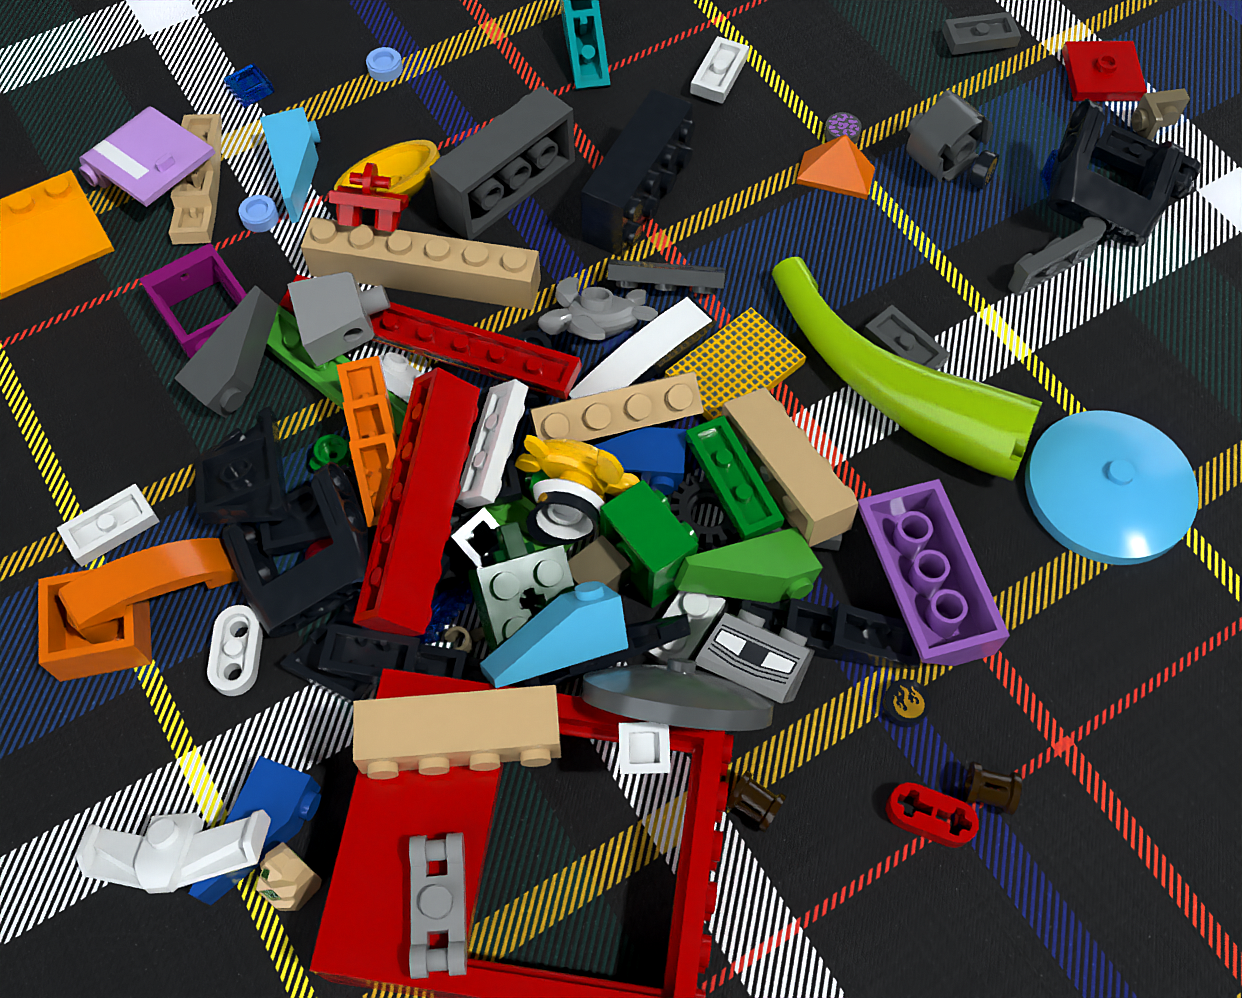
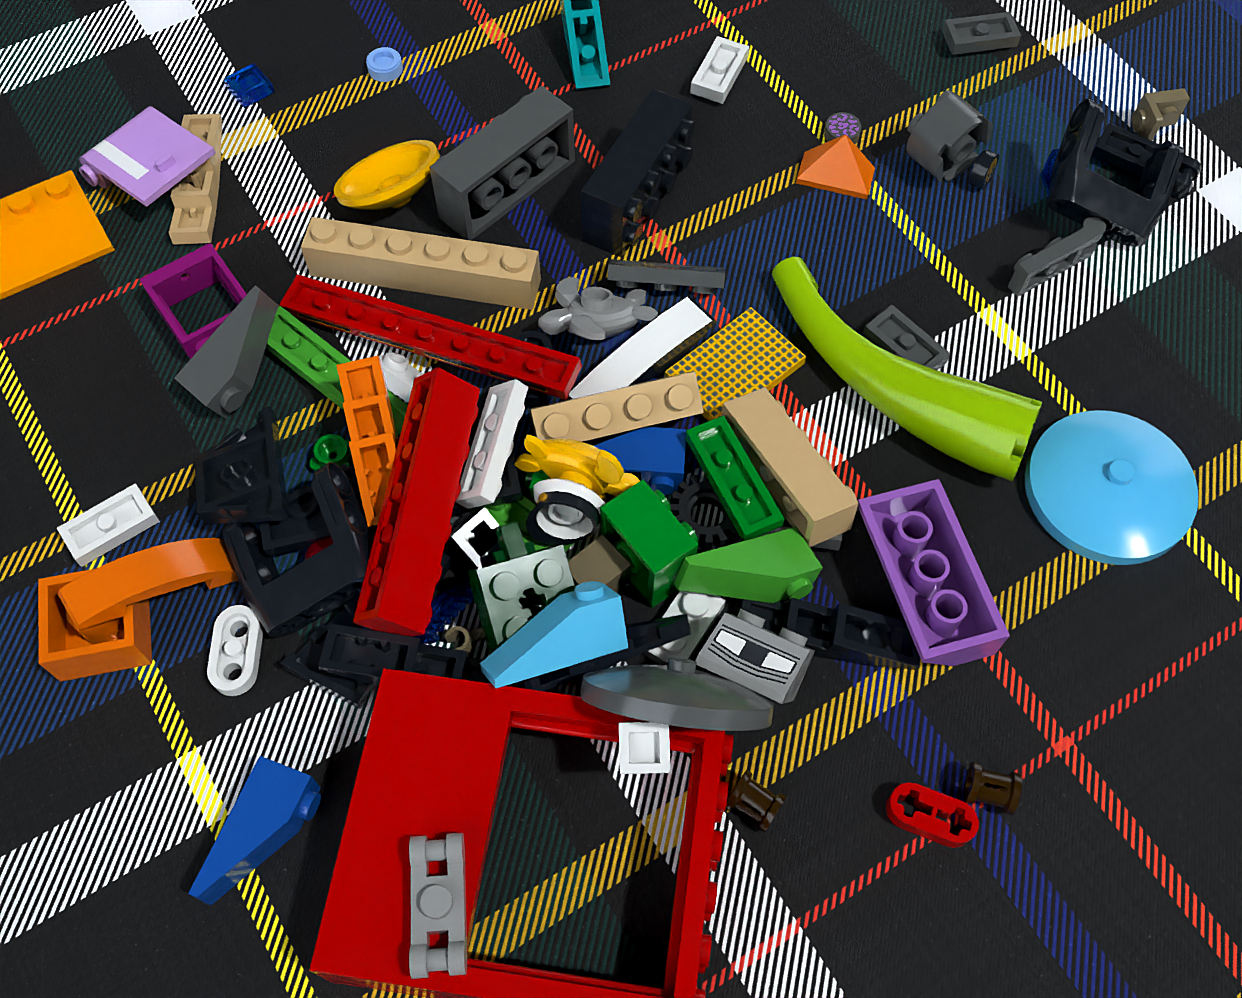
white plate [76,809,271,894] -> none
light blue tile [239,195,279,232] -> none
tan rock [256,842,322,911] -> none
medium azure slope [260,107,321,223] -> none
light grey torso [287,272,391,366] -> none
red hips [329,163,409,232] -> none
tan brick [353,685,561,779] -> none
black tile [882,679,931,728] -> none
red plate [1062,41,1147,101] -> none

